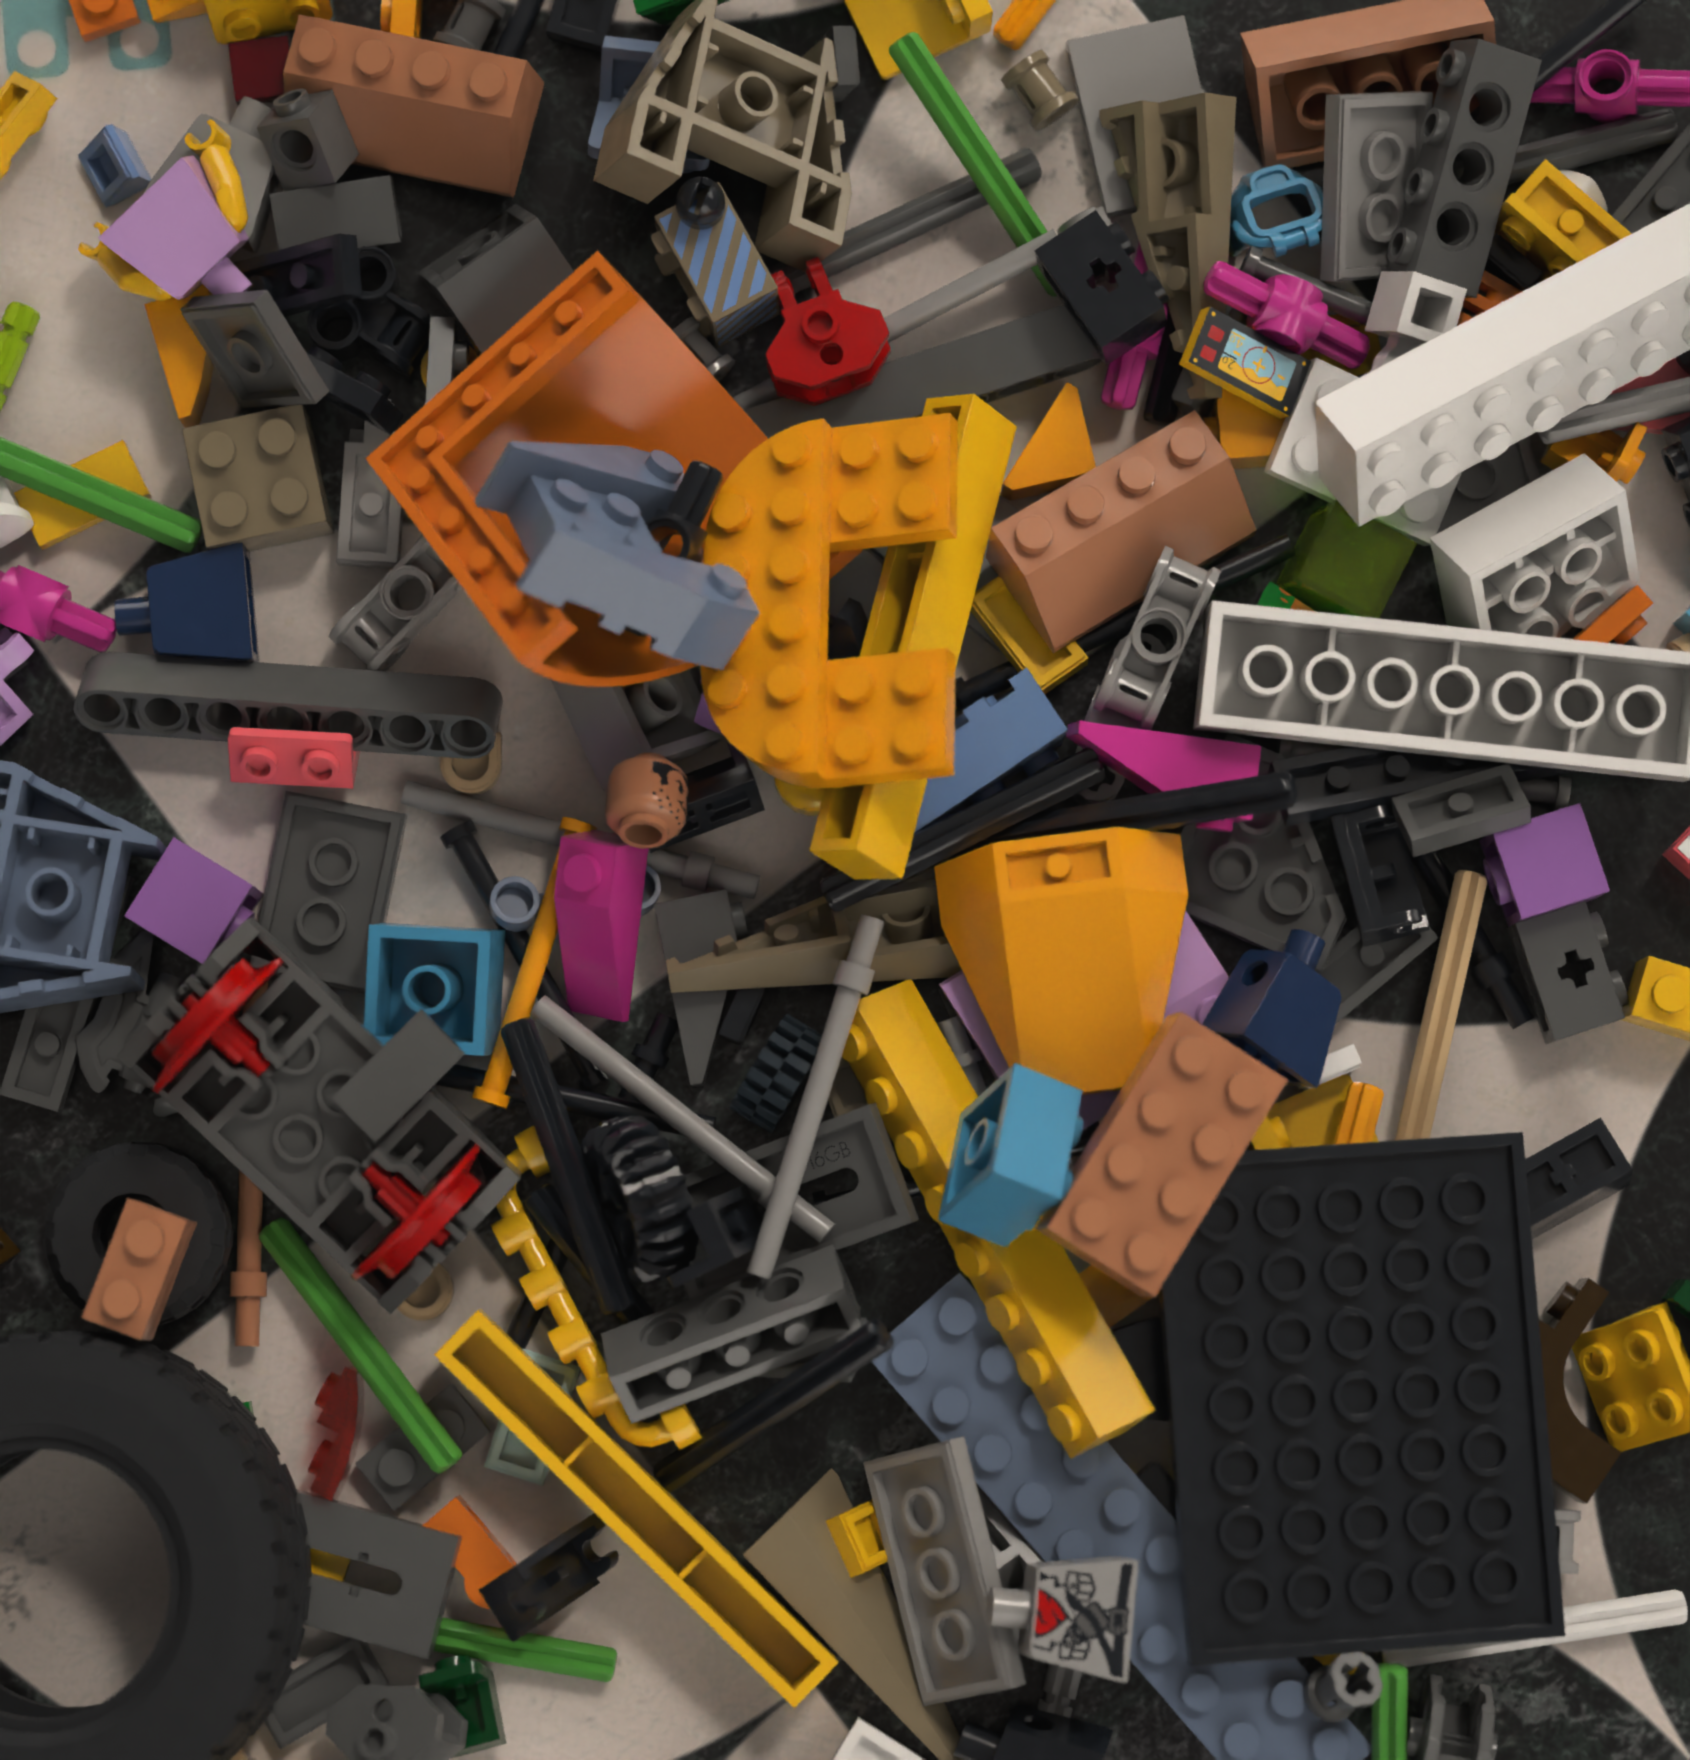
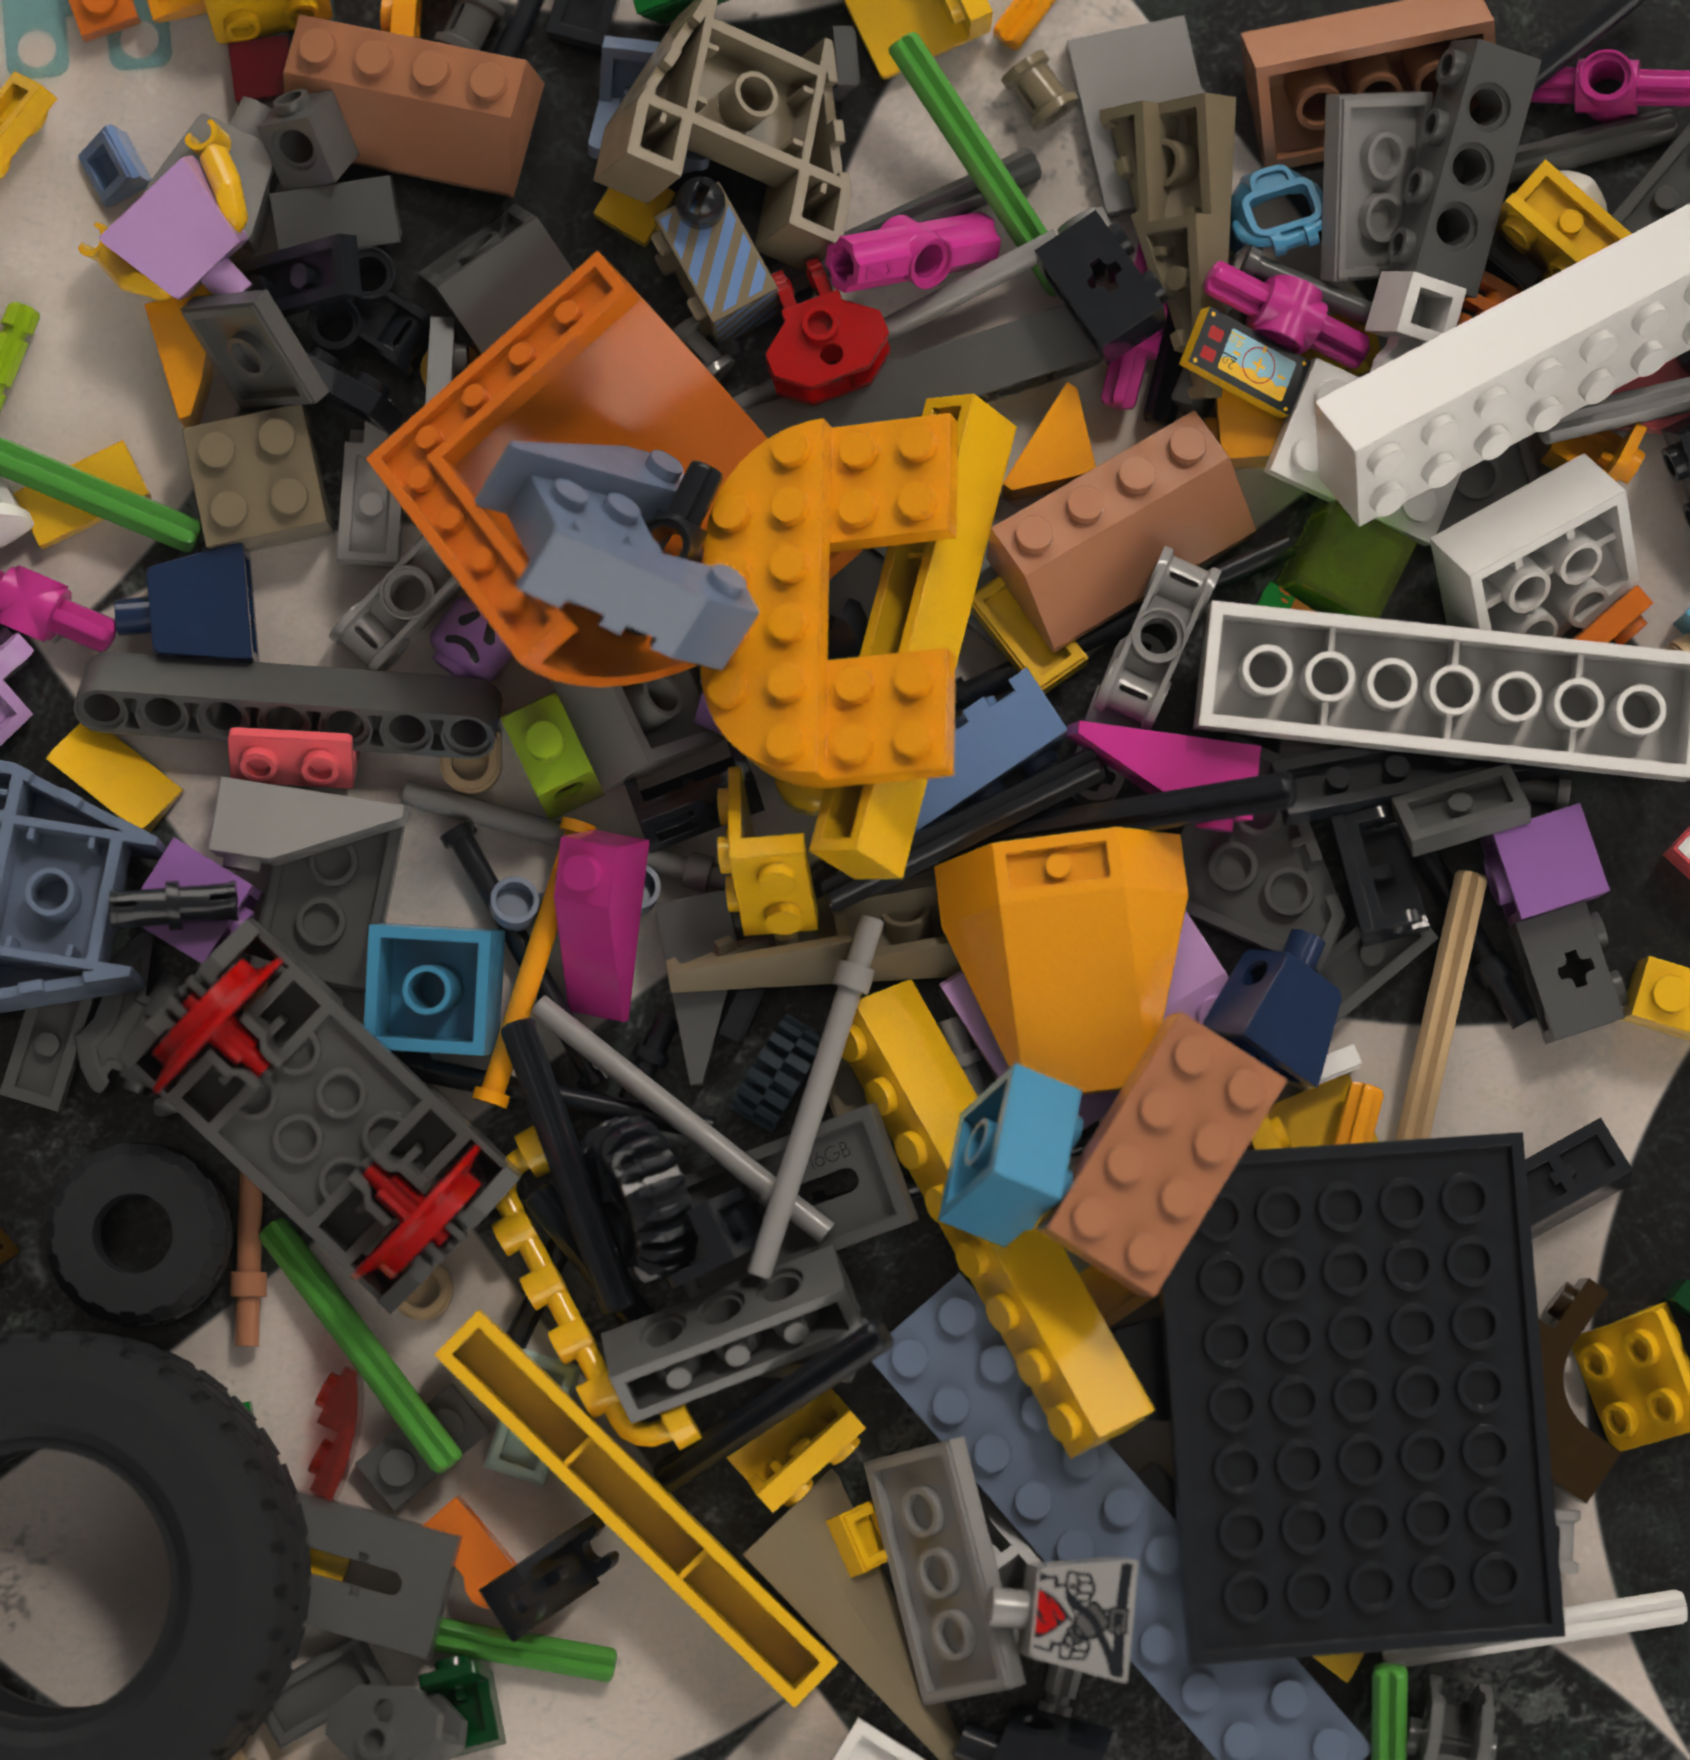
nougat brick [82,1199,197,1340] -> none
dark grey tile [331,1009,465,1143] -> none
nougat head [605,752,689,849] -> none
dark grey bush [1304,1652,1383,1723] -> none
none -> yellow slope [46,723,184,833]
none -> black pin [109,880,239,931]
none -> light grey slope [208,776,410,873]
none -> medium lavender head [430,596,513,682]
none -> lime torso [500,691,605,819]
none -> yellow tile [593,188,676,248]
none -> yellow bracket [717,766,818,936]
none -> yellow bracket [726,1388,866,1513]
none -> dark pink piece [825,212,1001,293]

